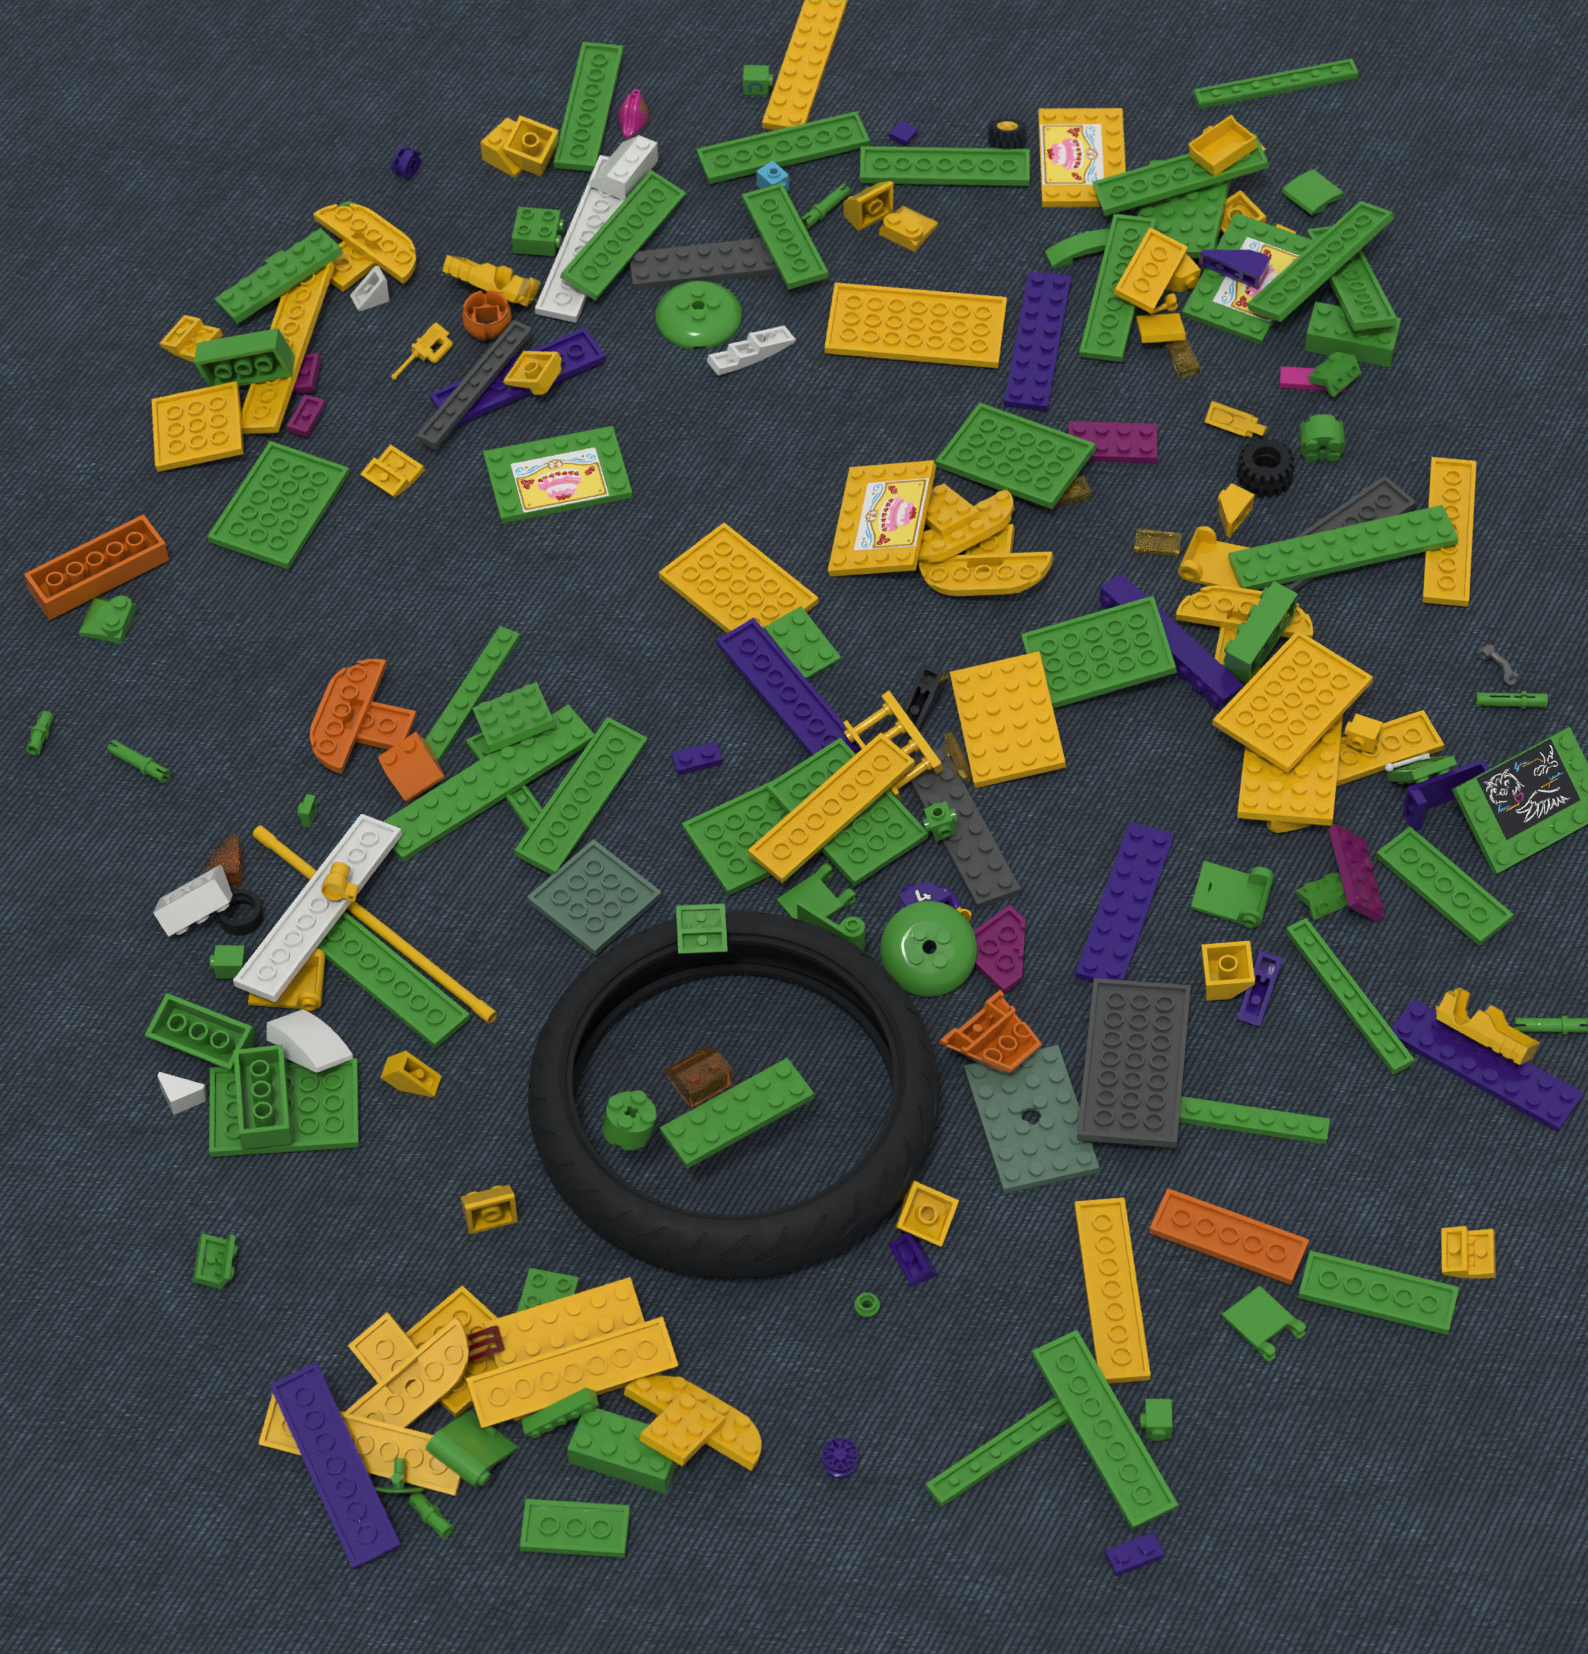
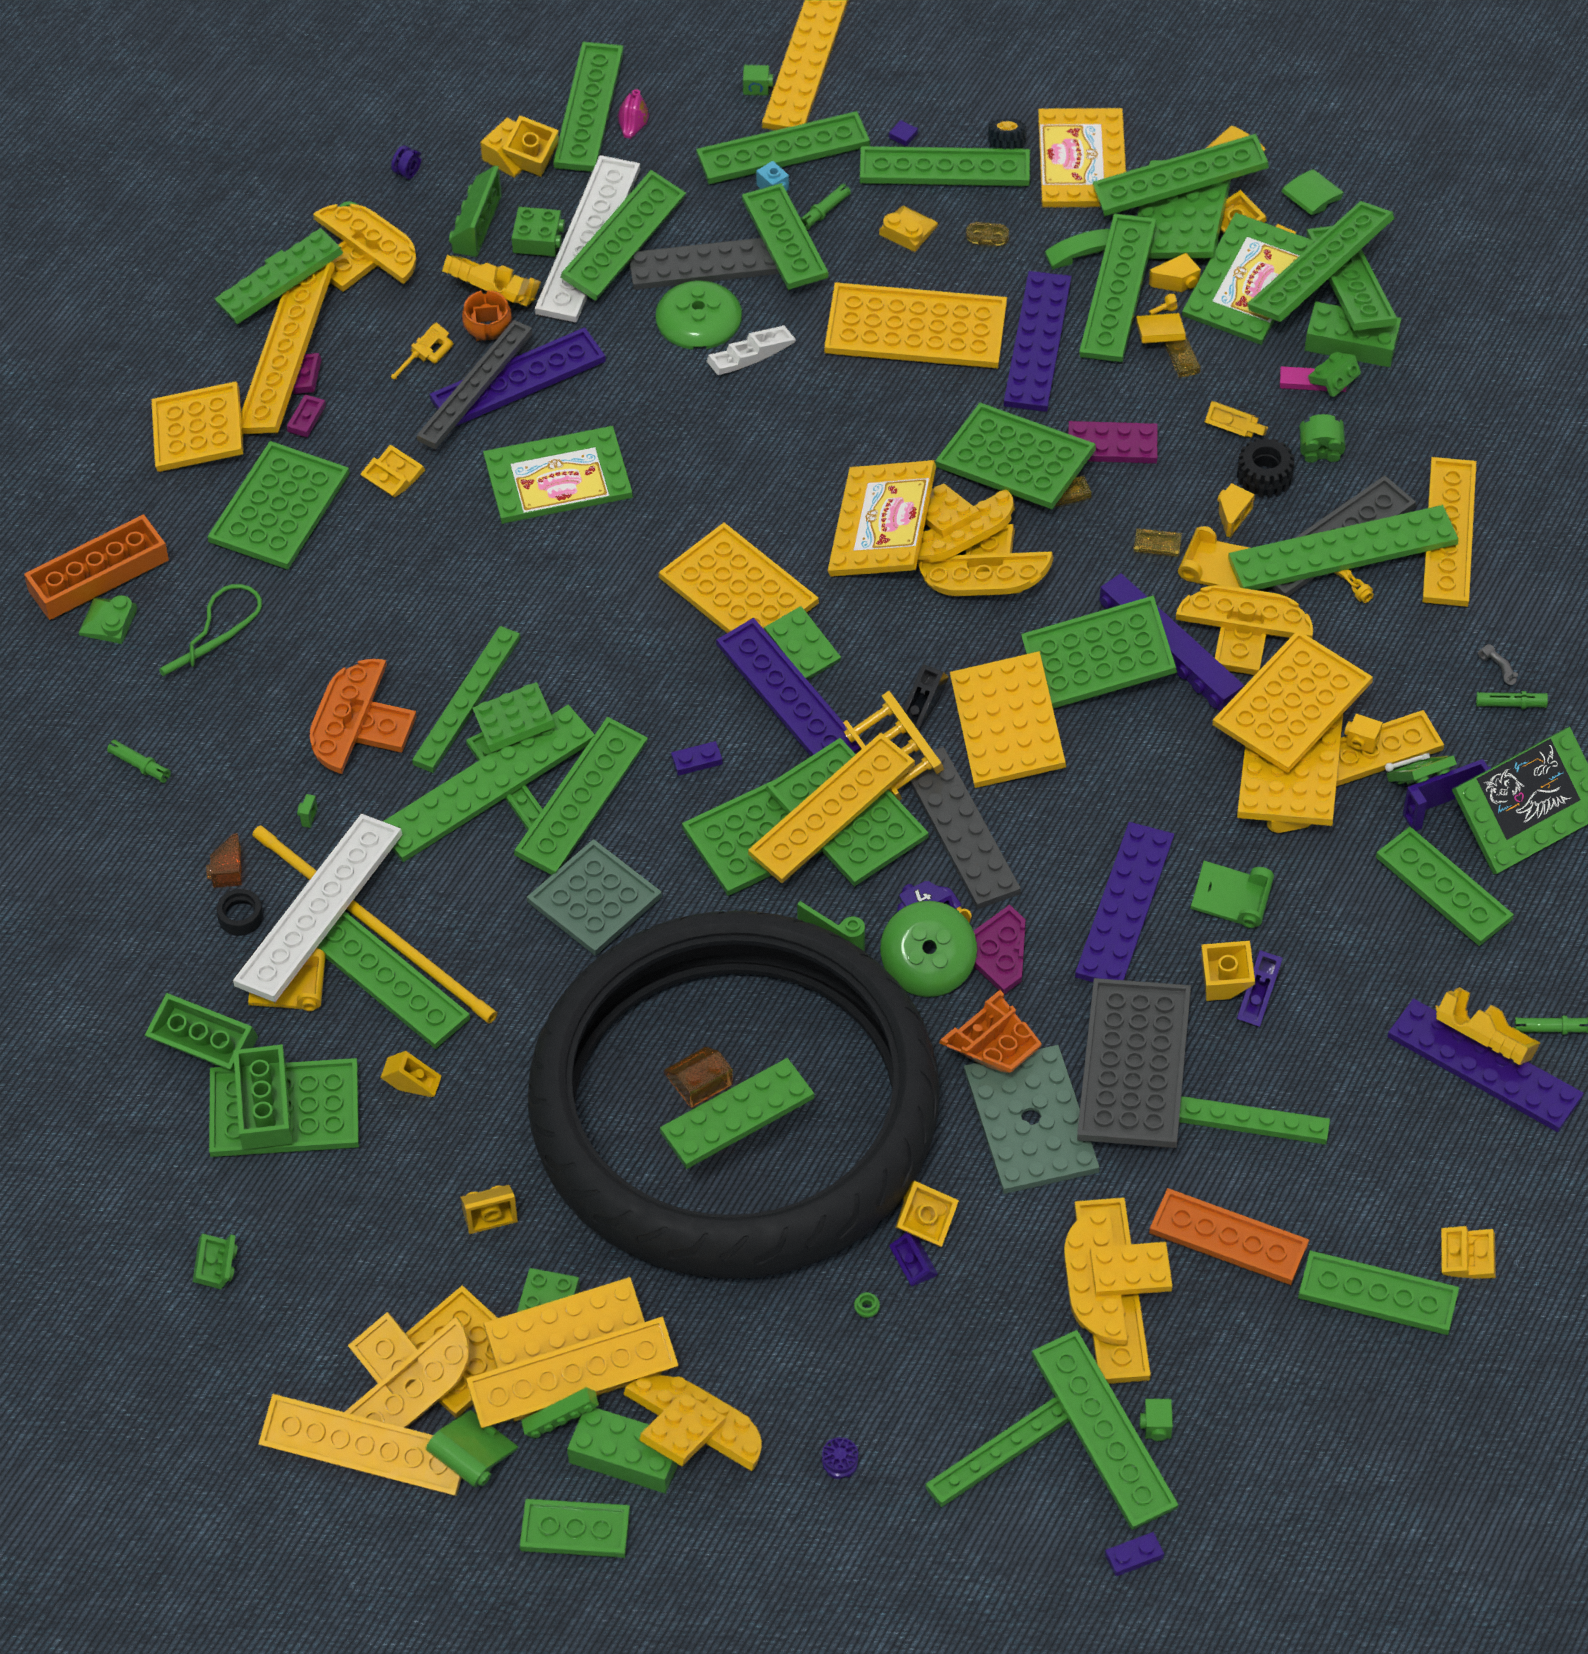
bright green pin [25,711,54,756] -> none
white slope [153,864,233,937] -> none
white slope [158,1072,208,1115] -> none
yellow slope [159,315,223,362] -> none
bright green brick [194,328,295,387] -> none
bright green brick [210,945,247,979] -> none
white slope [267,1009,353,1073] -> none
dark purple plate [270,1362,402,1570] -> none
yellow piece [321,862,359,902] -> none
white slope [350,265,389,311] -> none
bright green shield [374,1458,427,1493] -> none
orange slope [378,732,446,803] -> none
bright green pin [408,1492,454,1539] -> none
dark red tile [467,1325,505,1364] -> none
yellow slope [503,351,561,395] -> none
white slope [589,135,658,200] -> none
bright green brick [602,1090,656,1150] -> none
bright green slope [676,904,727,954] -> none
bright green flag [777,863,856,919] -> none
yellow slope [844,181,893,231] -> none
bright green brick [923,801,958,842] -> none
clear yellow plate [943,731,973,782] -> none
yellow plate [1113,227,1188,314] -> none
yellow container [1188,115,1258,176] -> none
bright green tile [1193,59,1359,109] -> none
dark purple slope [1199,249,1270,289] -> none
bright green flag [1222,1286,1306,1362] -> none
bright green brick [1223,581,1298,684] -> none
bright green plate [1286,918,1414,1075] -> none
bright green bracket [1295,872,1348,920] -> none
magenta plate [1329,824,1385,922] -> none
none -> bright green piece [159,584,262,676]
none -> bright green slope [449,166,502,257]
none -> clear yellow plate [966,222,1009,246]
none -> yellow plate [1064,1207,1172,1345]
none -> yellow piece [1334,569,1374,603]

